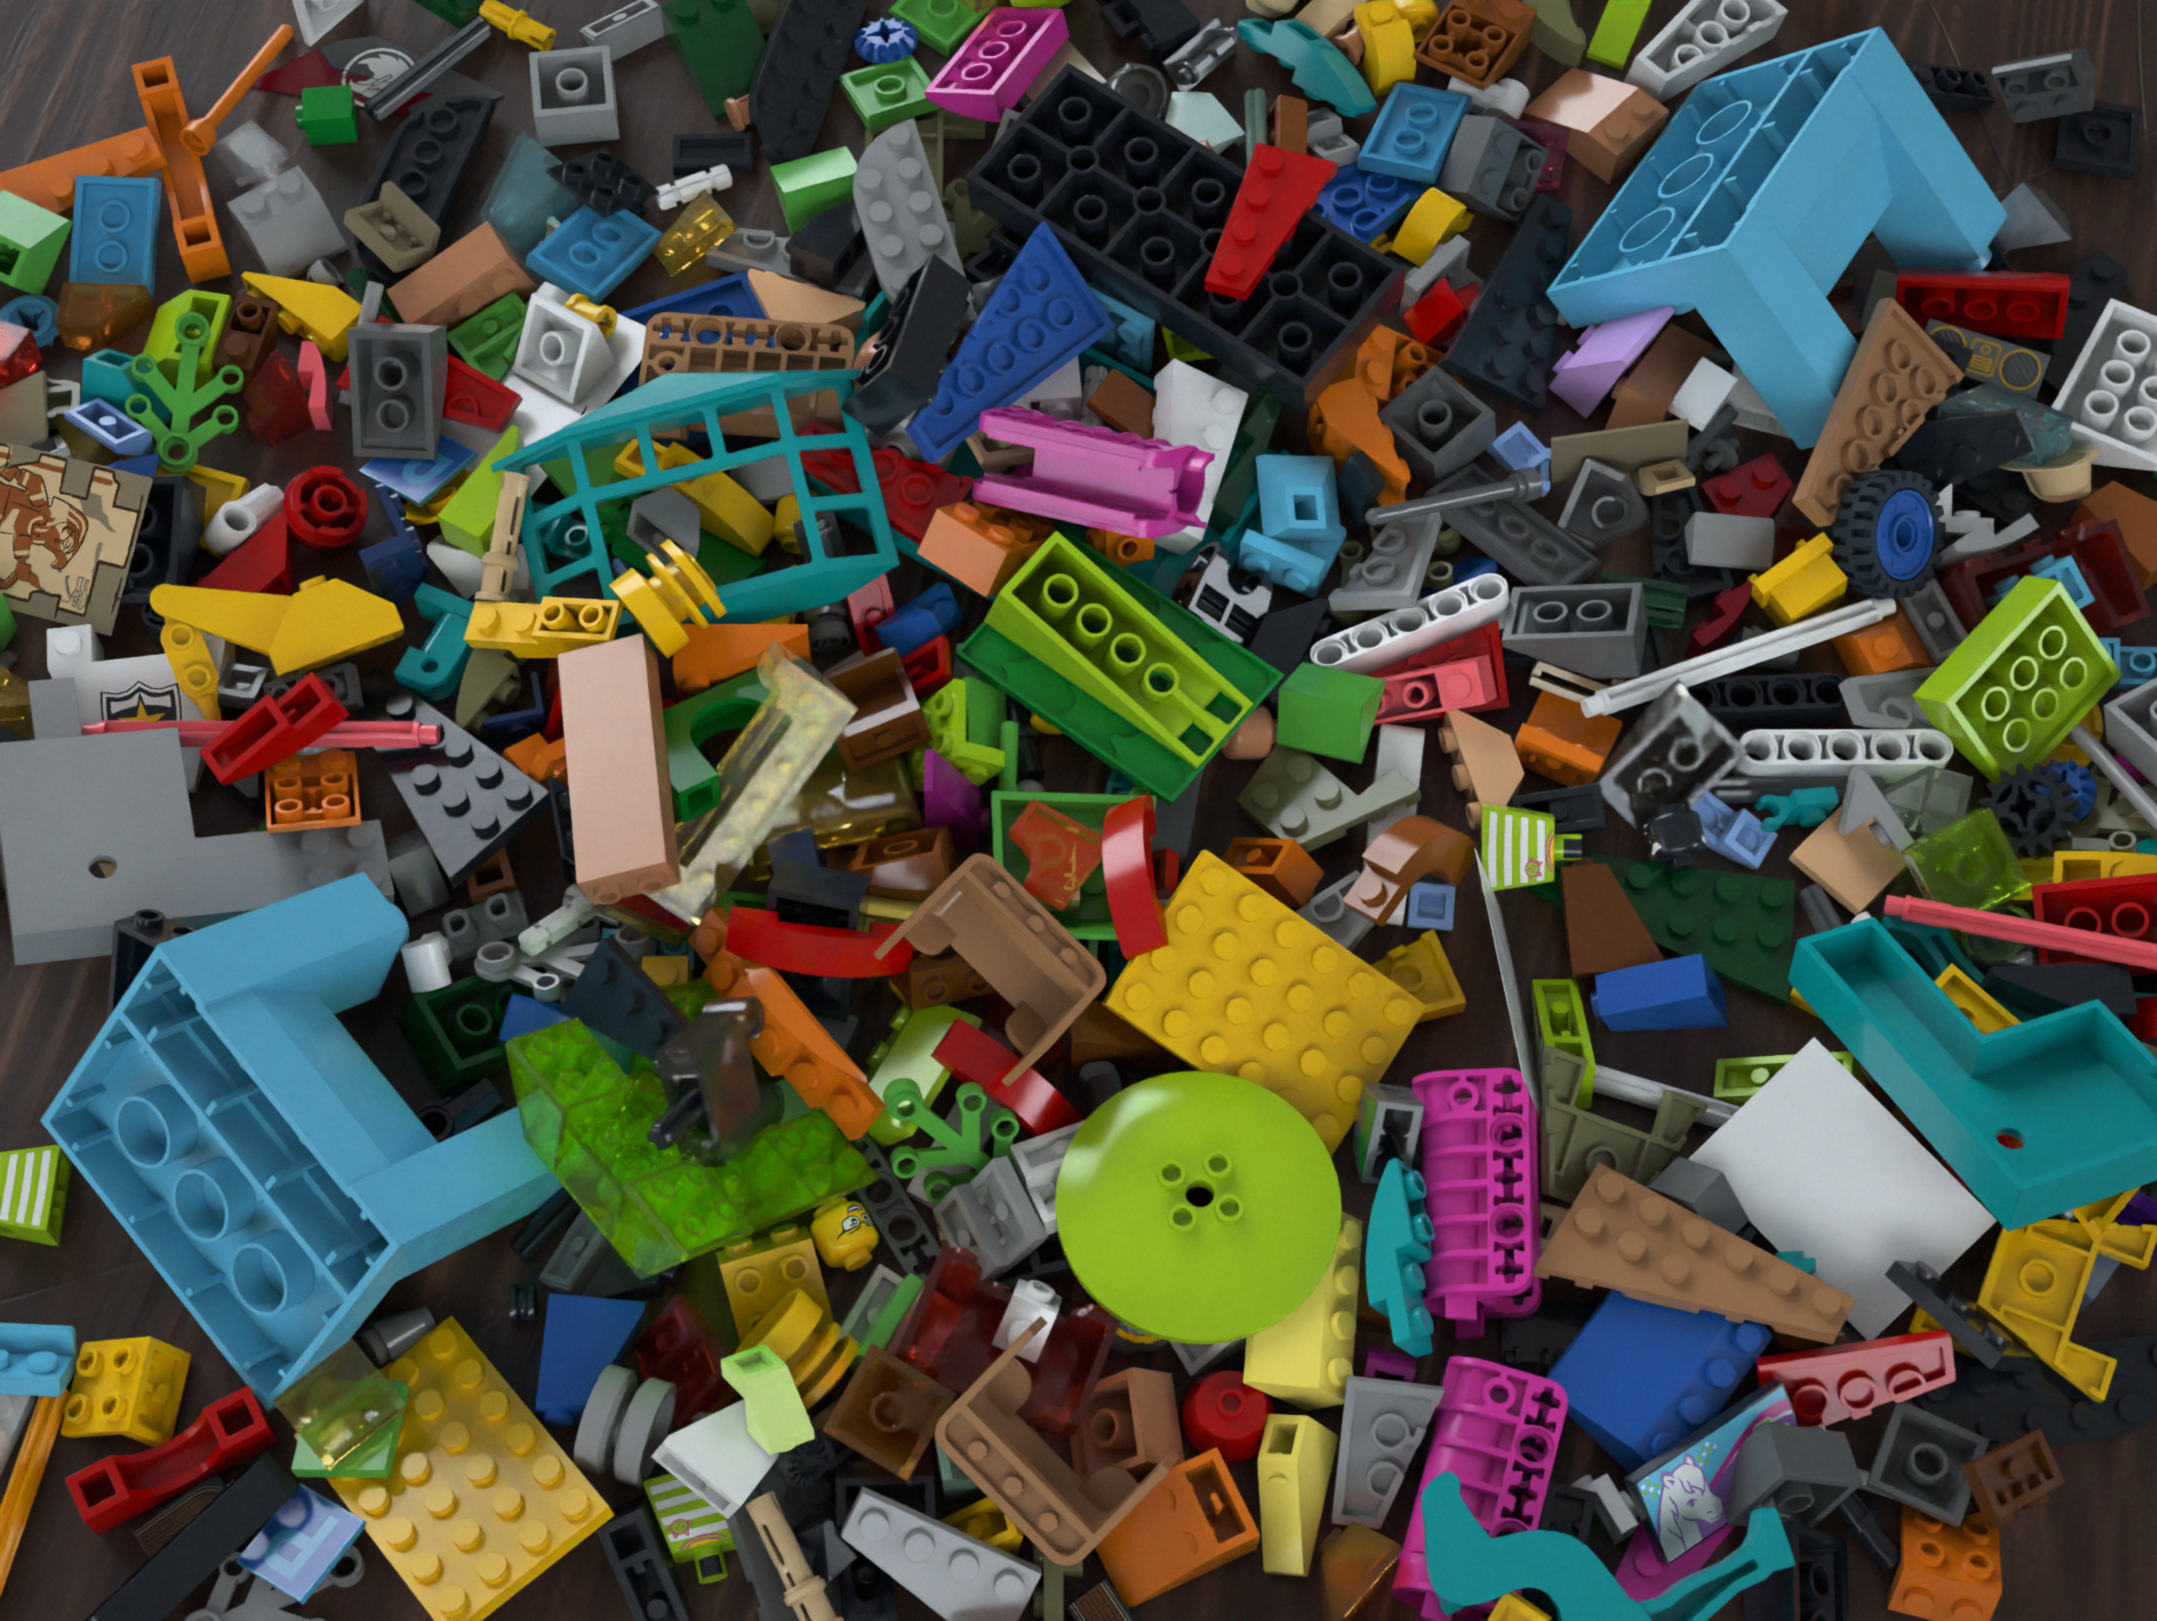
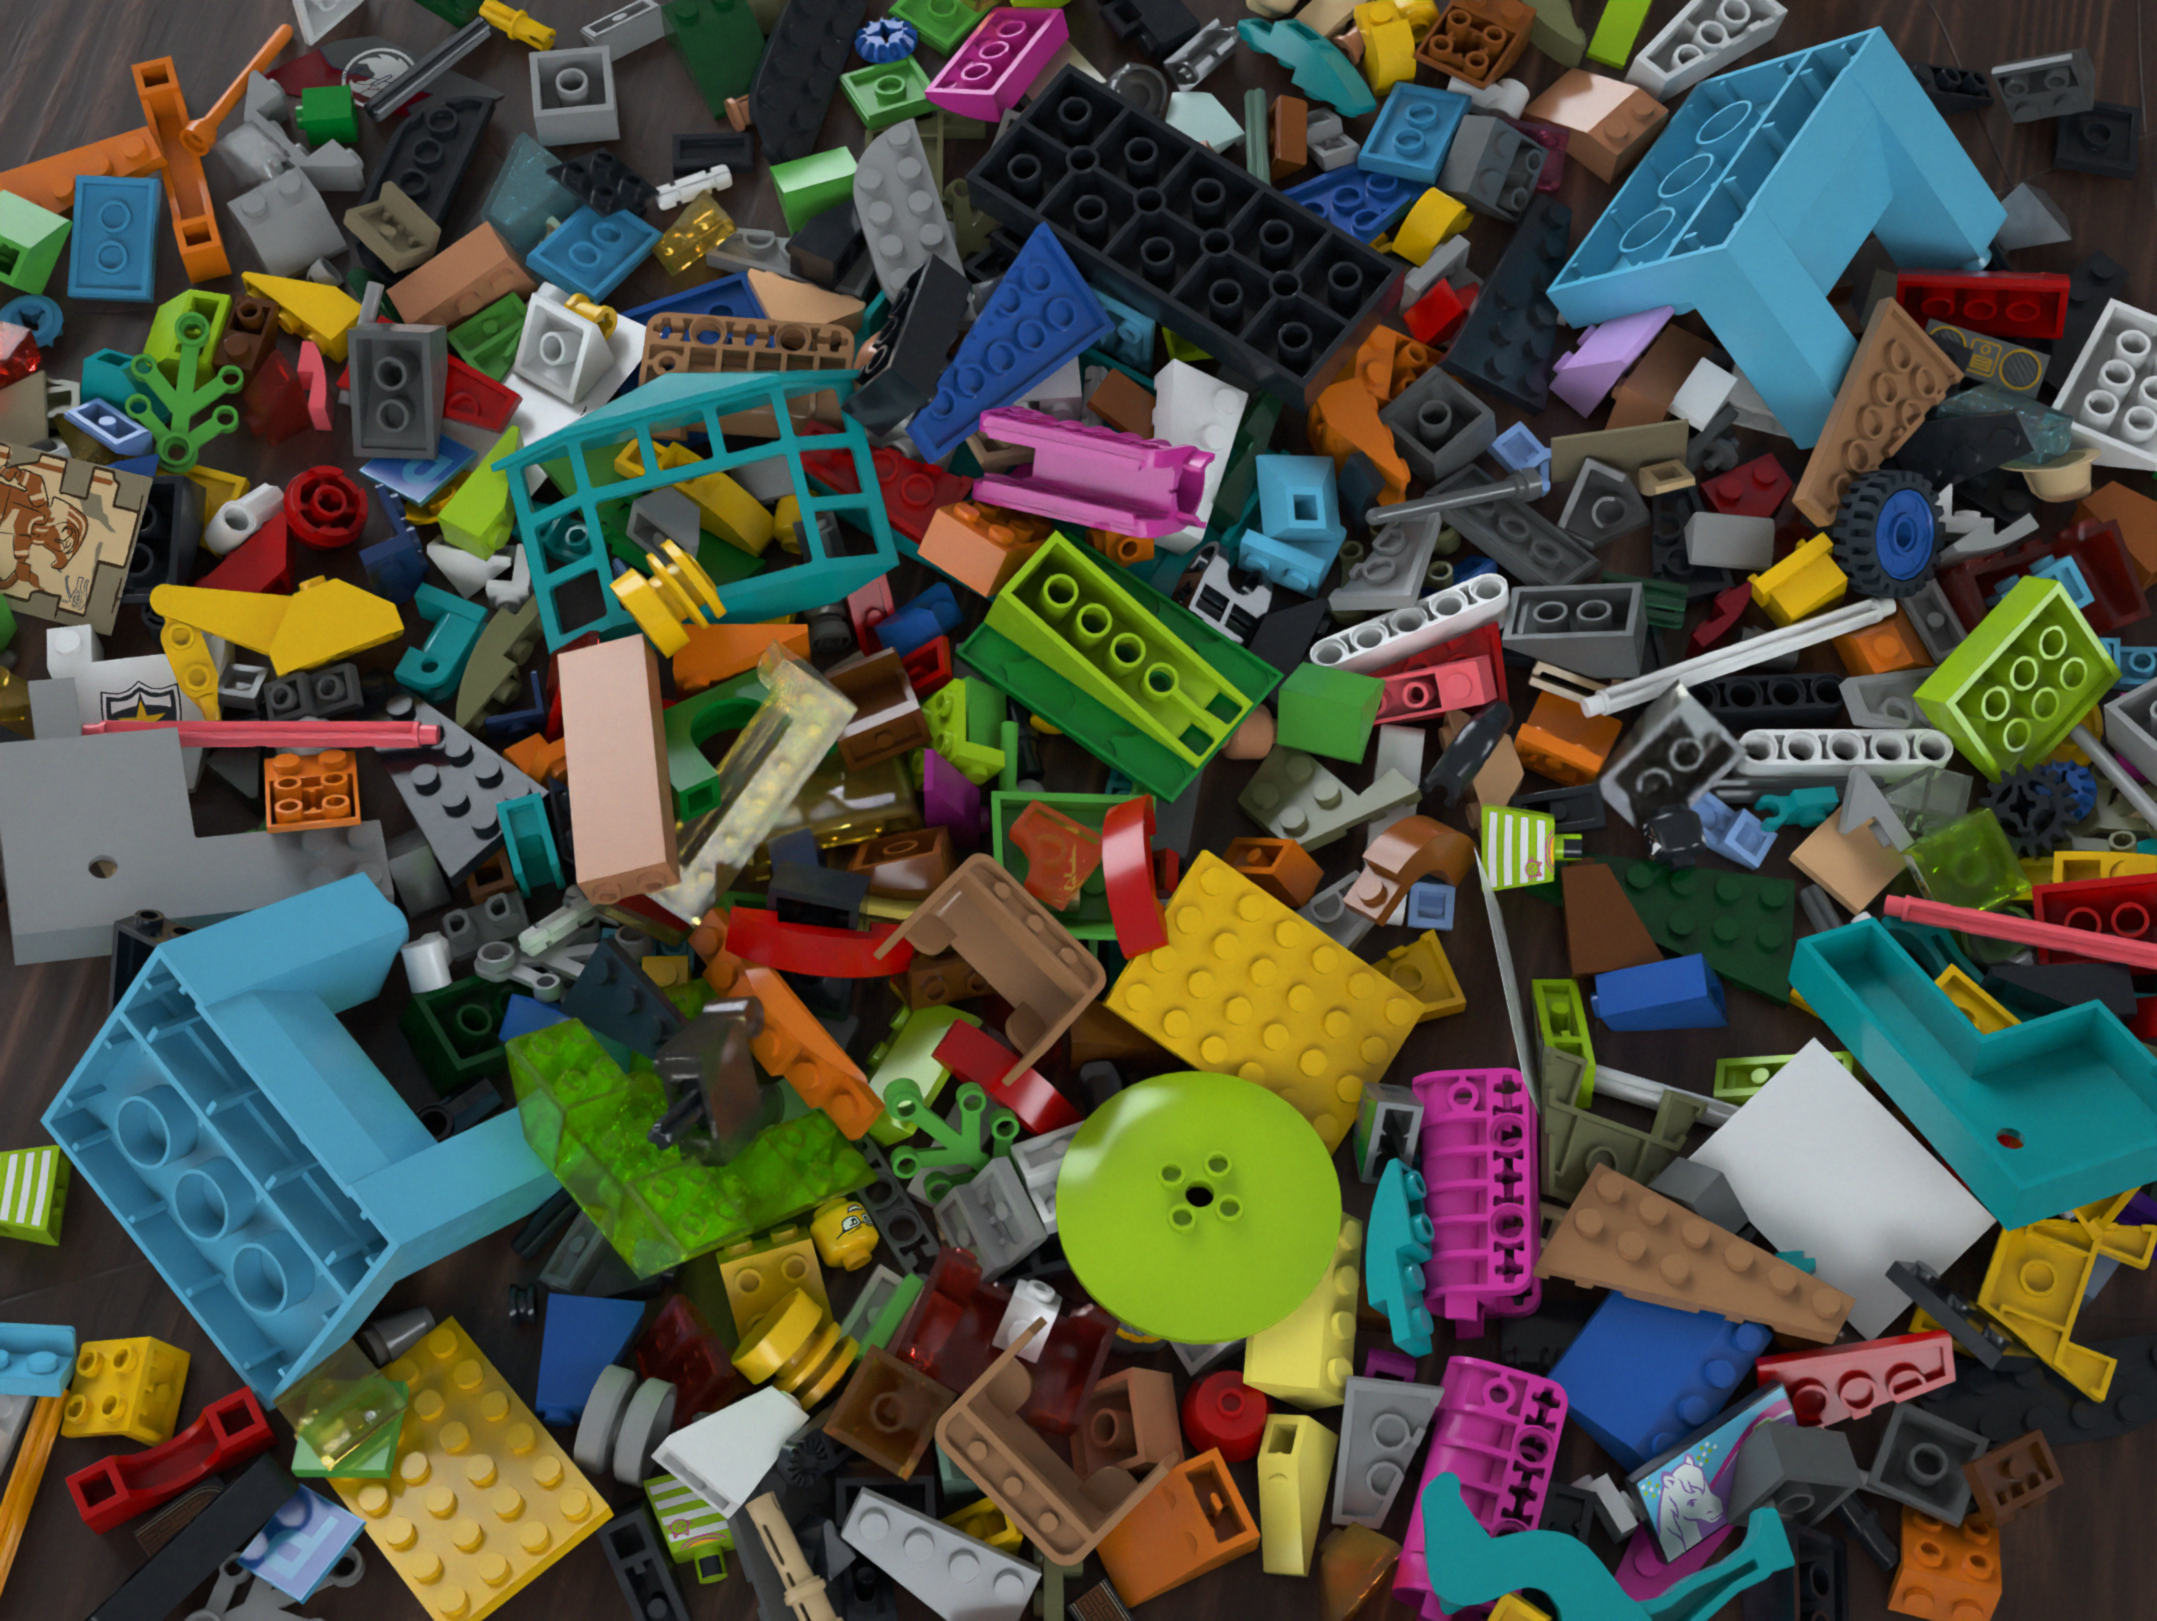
clear orange slope [55,282,155,350] -> none
red slope [199,671,350,786] -> none
yellow slope [463,597,624,658] -> none
tan pin [474,471,531,603] -> none
yellowish green slope [721,1344,815,1455] -> none
red wing [1205,142,1338,301] -> none
none -> light grey slope [244,69,366,191]
none -> teal piece [495,792,567,899]
none -> black piece [1418,700,1514,812]

